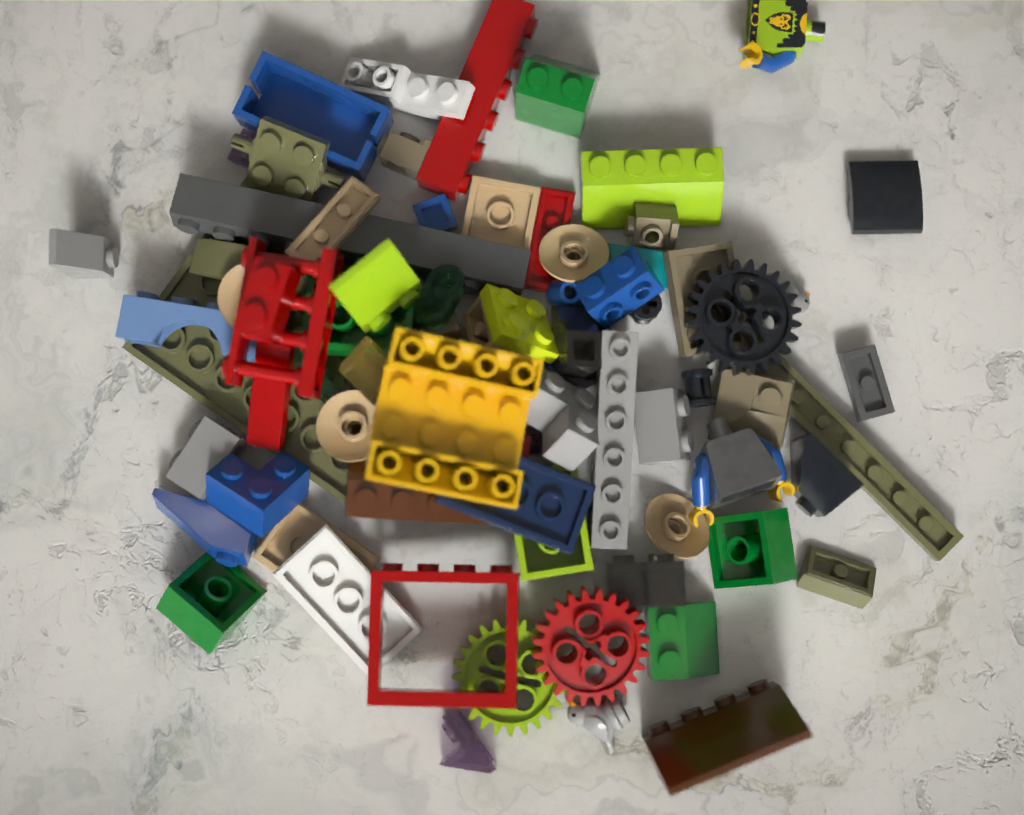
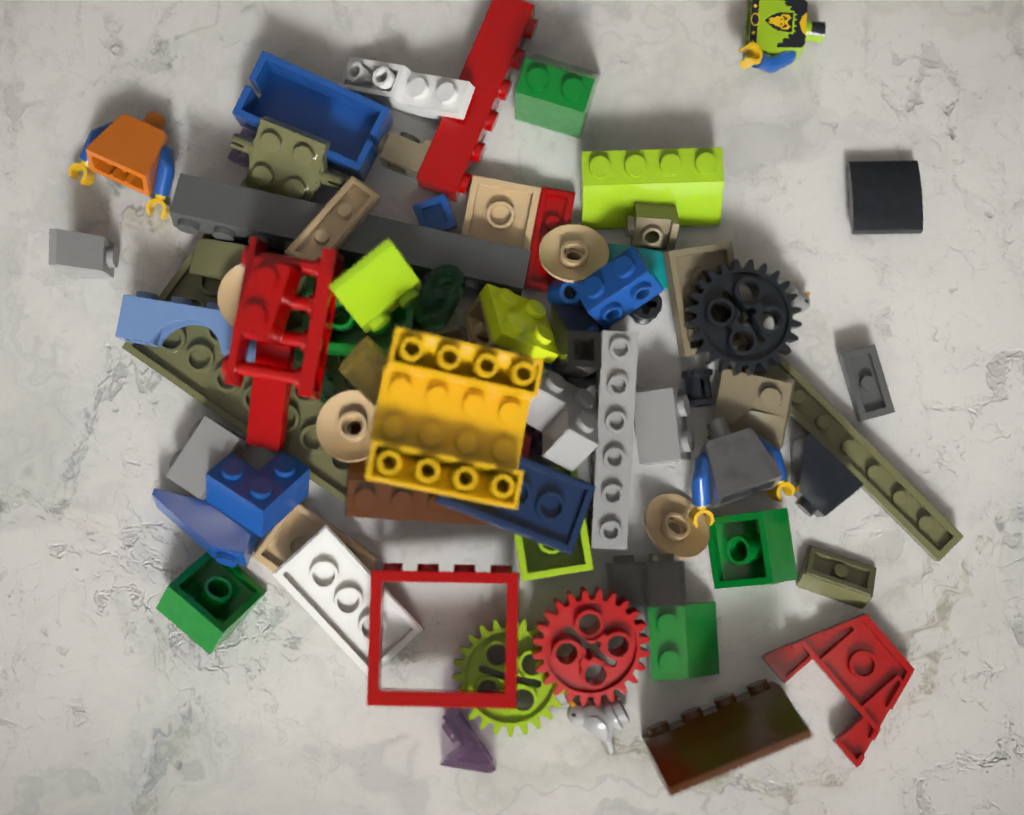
none -> orange torso [68,111,175,220]
none -> red wing [761,613,915,767]

